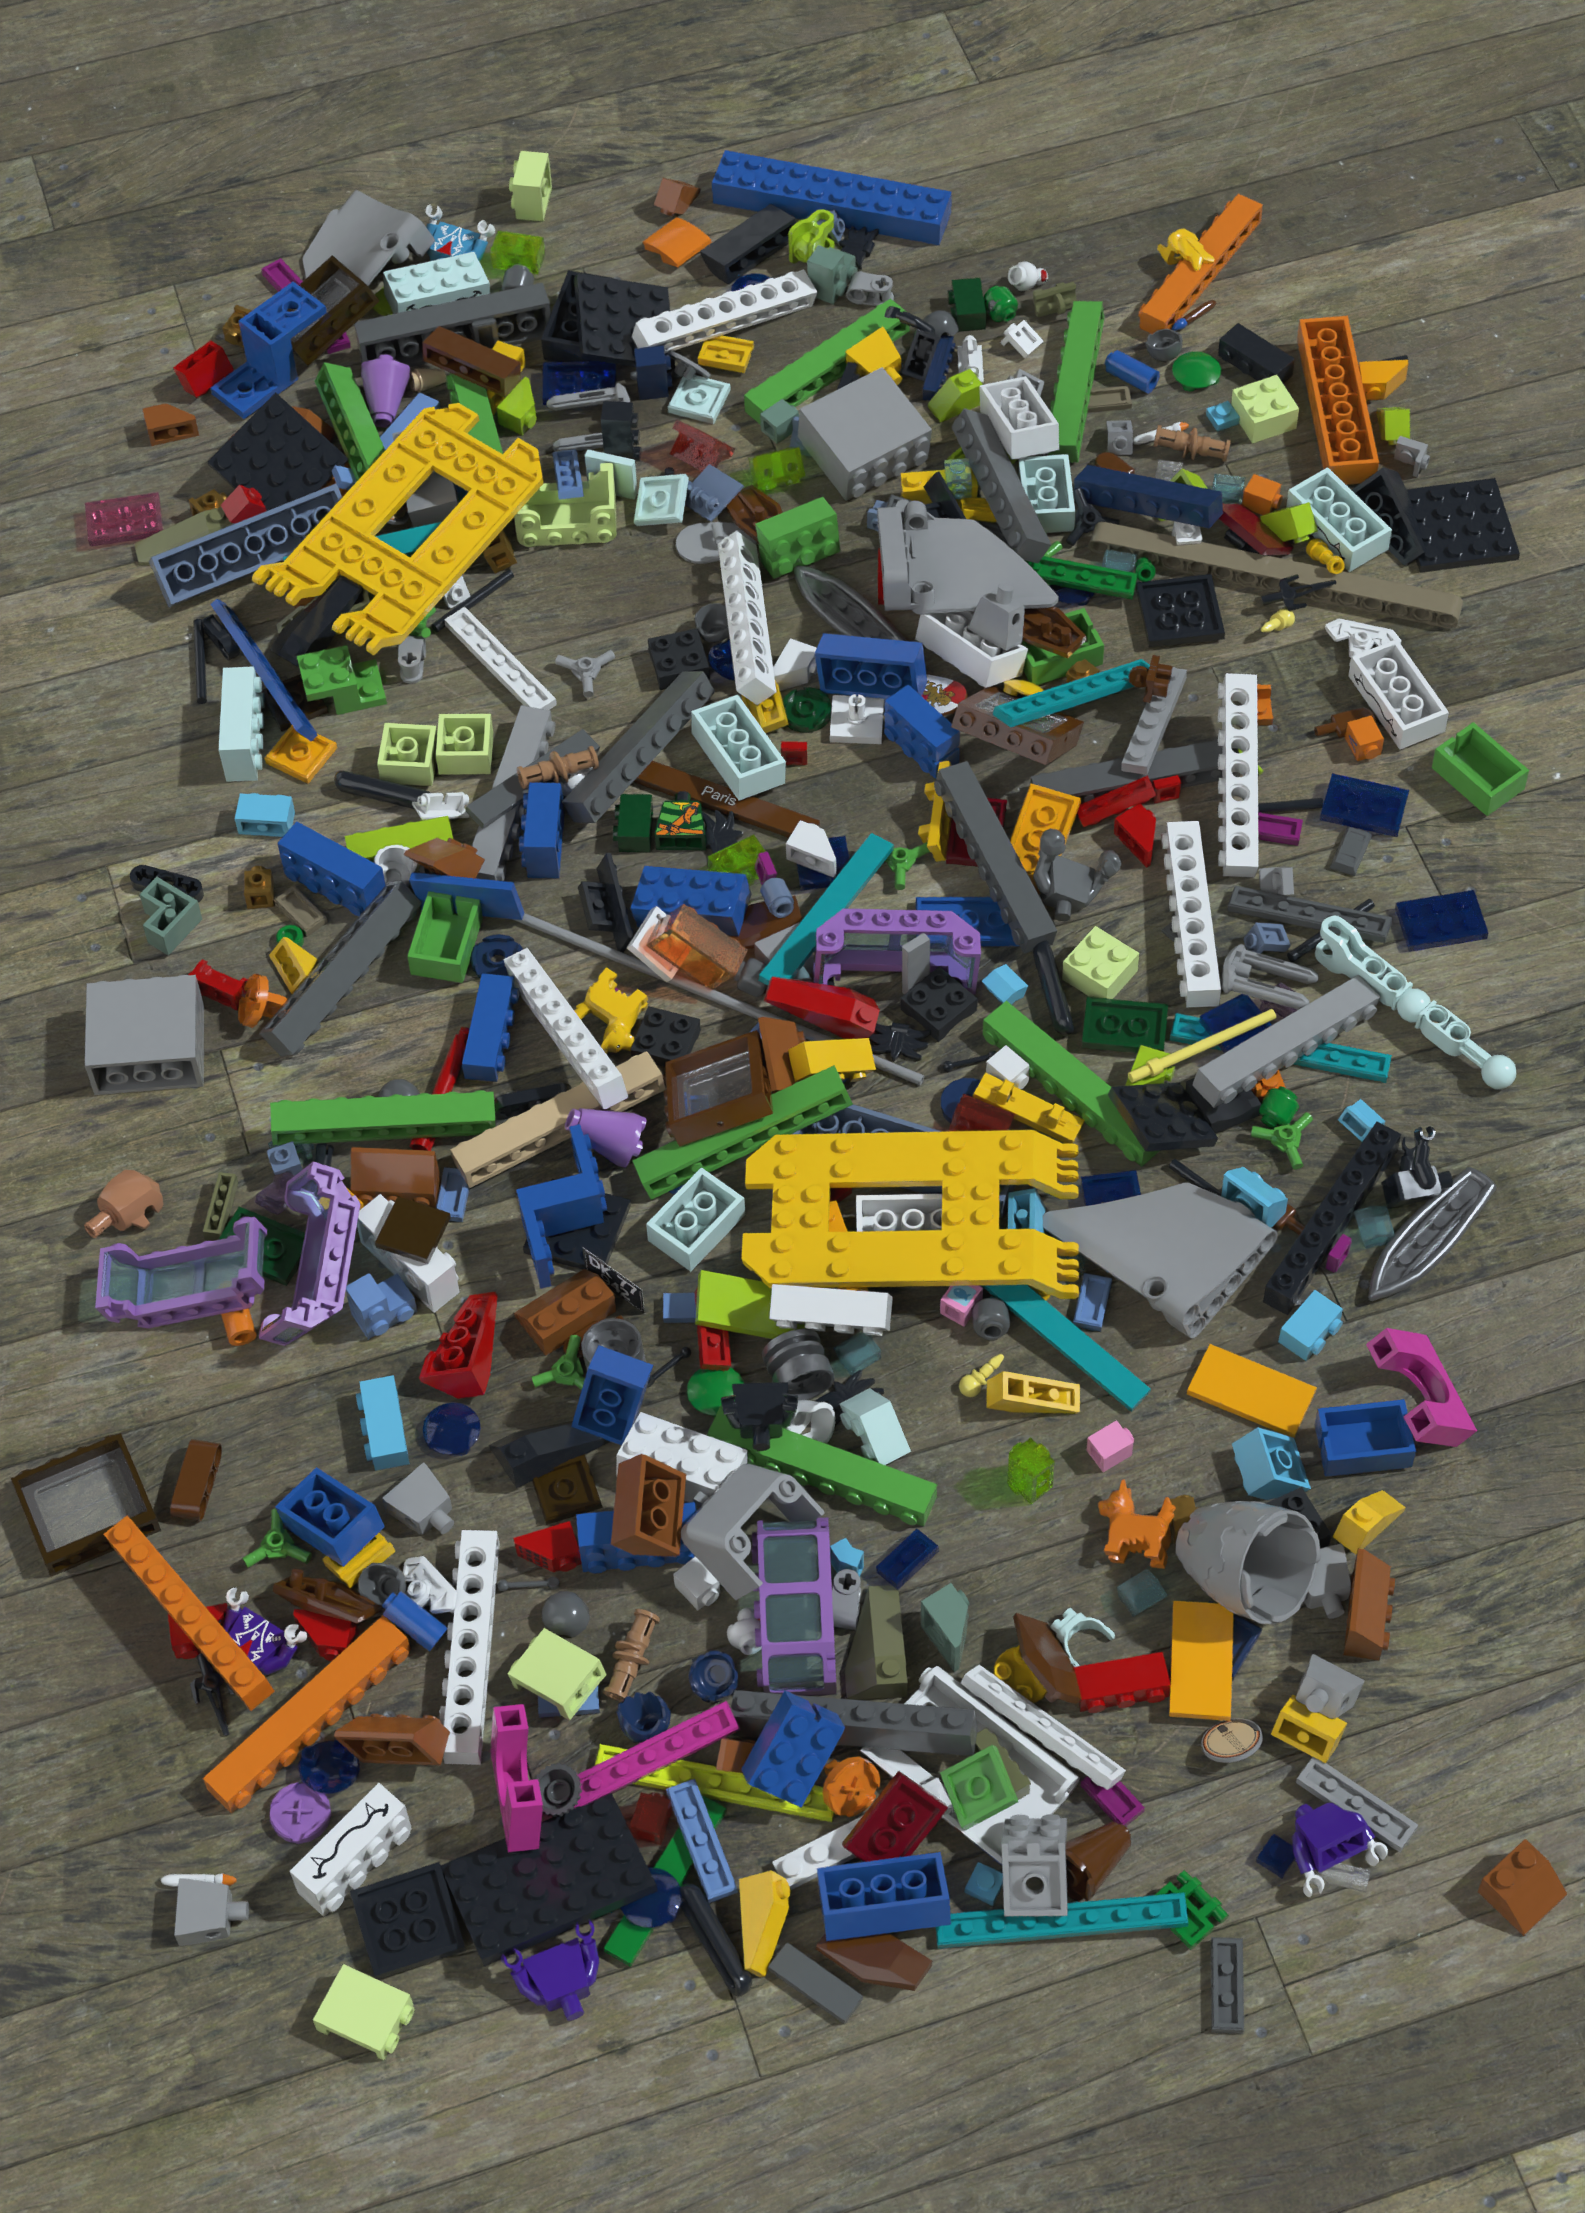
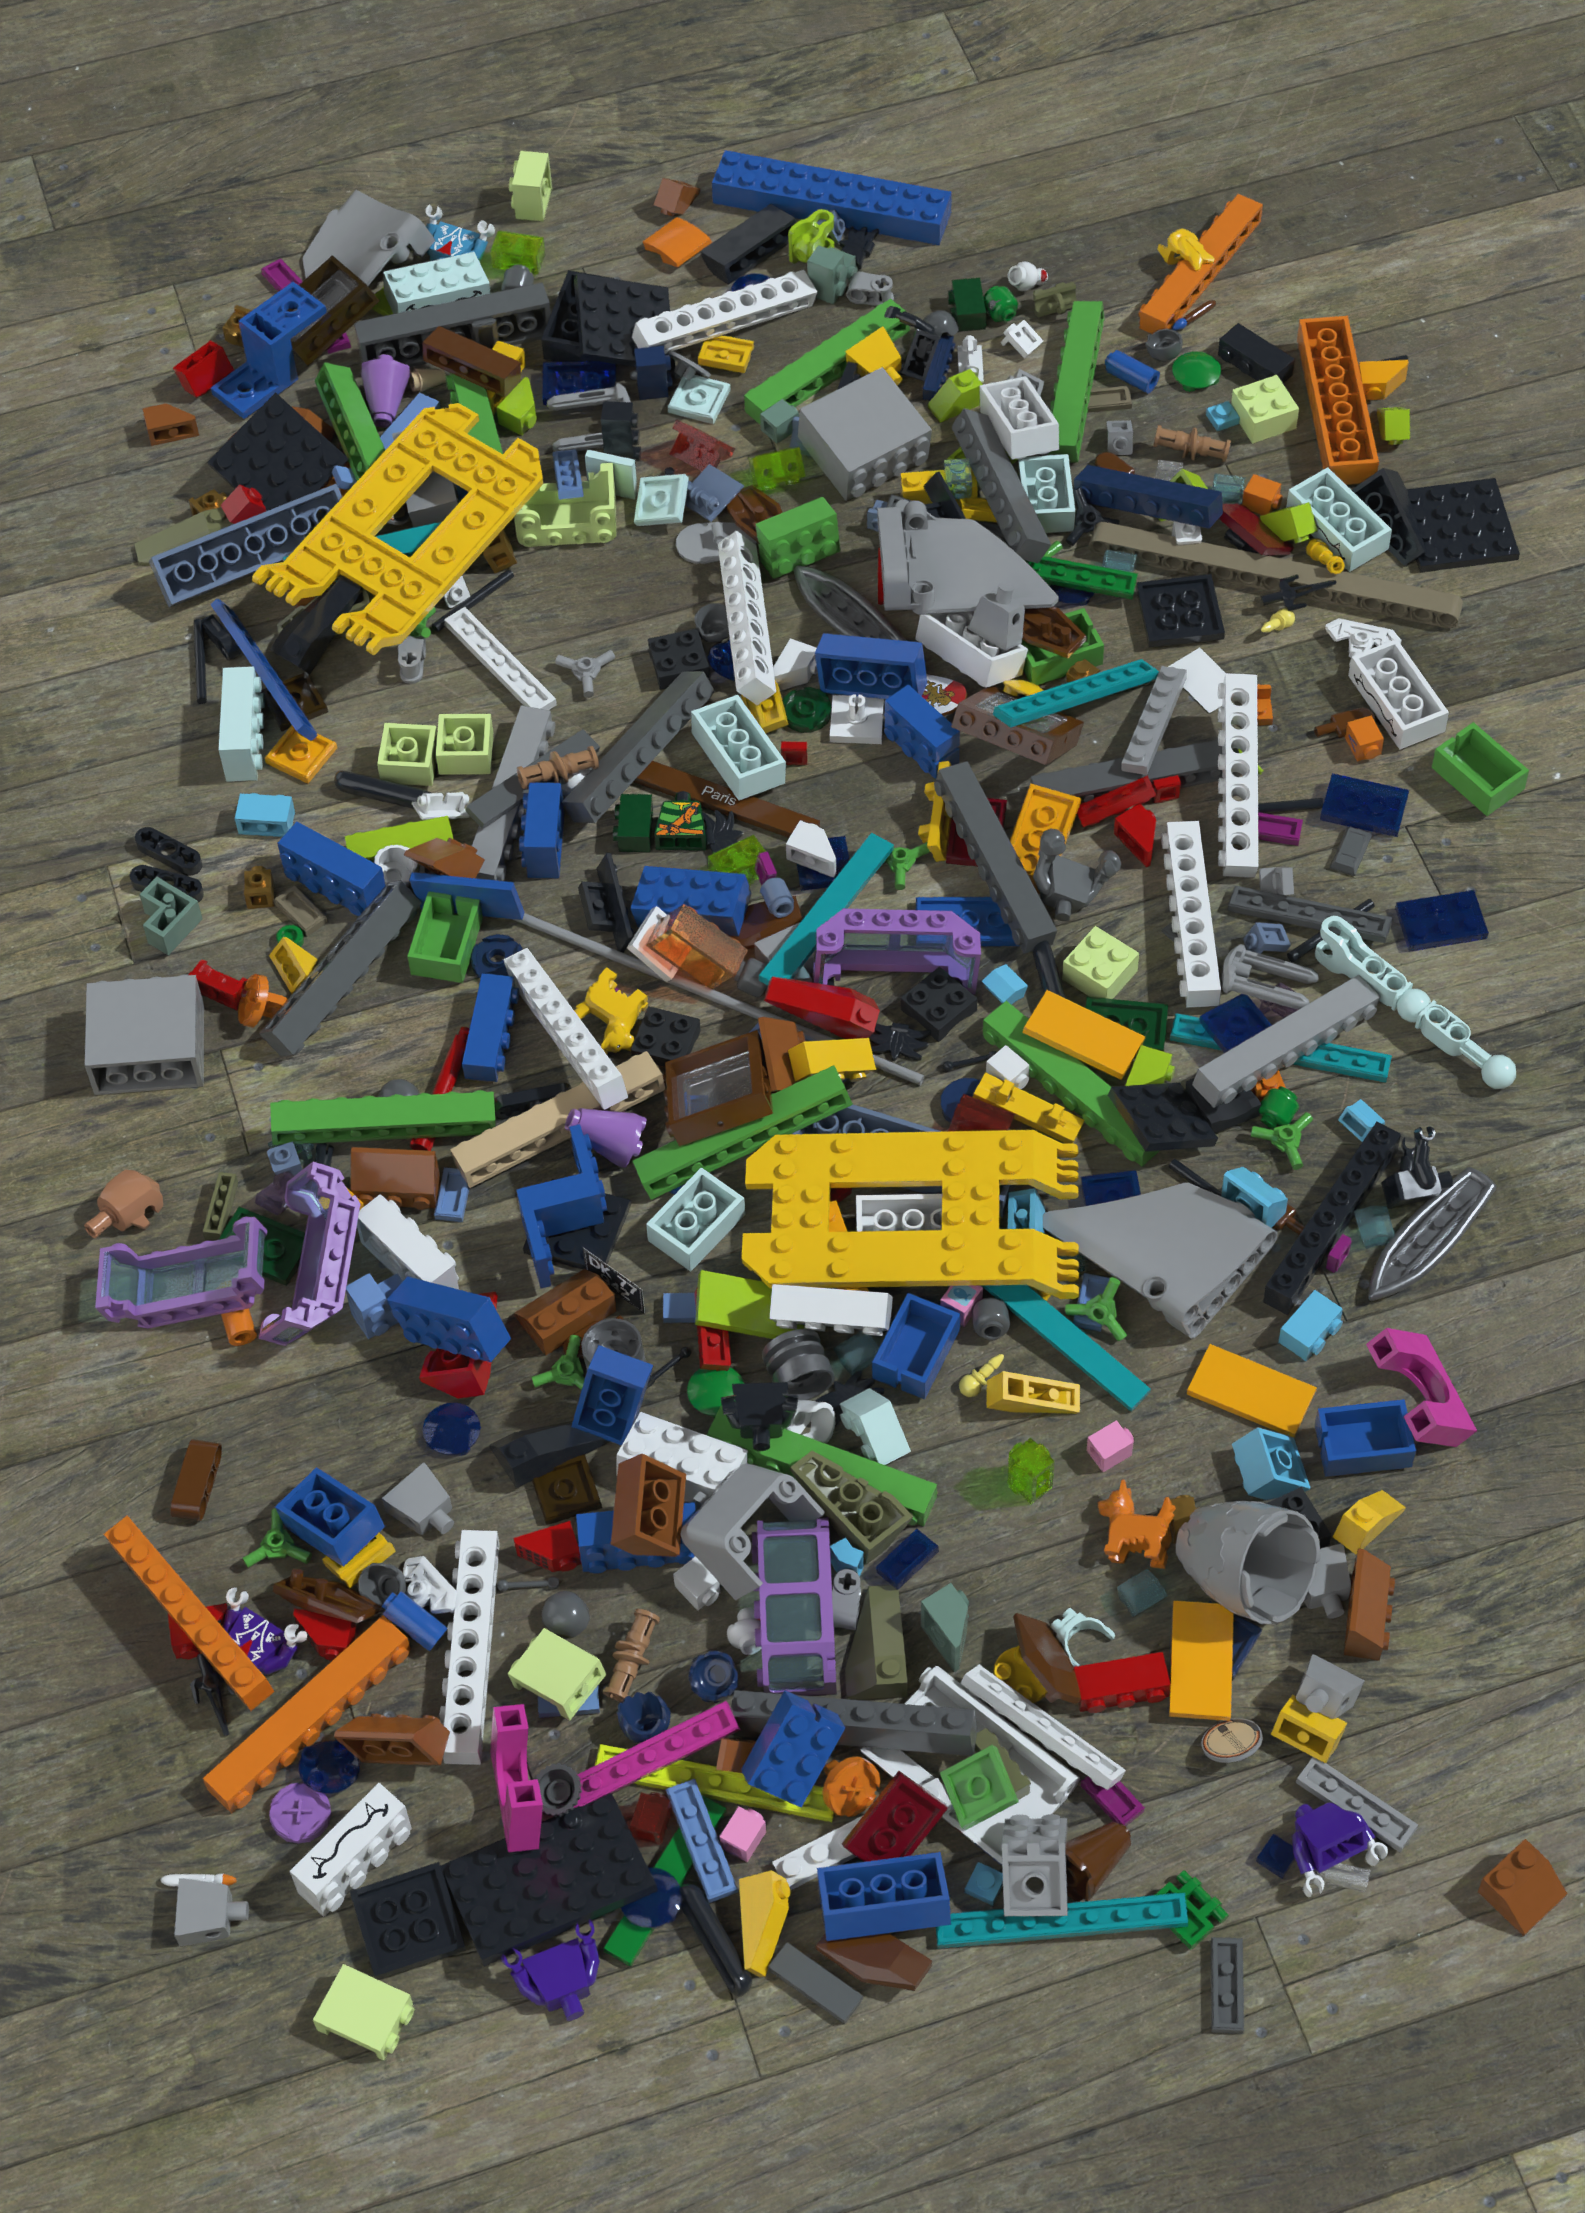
clear piece [11,1433,161,1577] -> none
clear pink plate [85,492,164,547] -> none
bright green bracket [297,645,387,715] -> none
medium azure brick [356,1375,410,1471] -> none
dark brown tile [375,1196,451,1264] -> none
light grey tile [902,933,930,995] -> none
light yellow bar [1128,1009,1276,1083] -> none
reddish brown hips [1129,655,1173,703] -> none
white piece [1133,422,1189,445] -> none
green pin [1135,557,1156,582] -> none
light grey bracket [1394,436,1430,478] -> none
none -> black beam [135,827,202,876]
none -> blue brick [387,1276,511,1362]
none -> bright pink brick [720,1806,766,1862]
none -> olive wedge [790,1451,913,1566]
none -> blue piece [872,1293,960,1399]
none -> light orange tile [1023,990,1145,1080]
none -> bright green piece [1065,1277,1127,1341]
none -> white sticker [1168,648,1226,713]

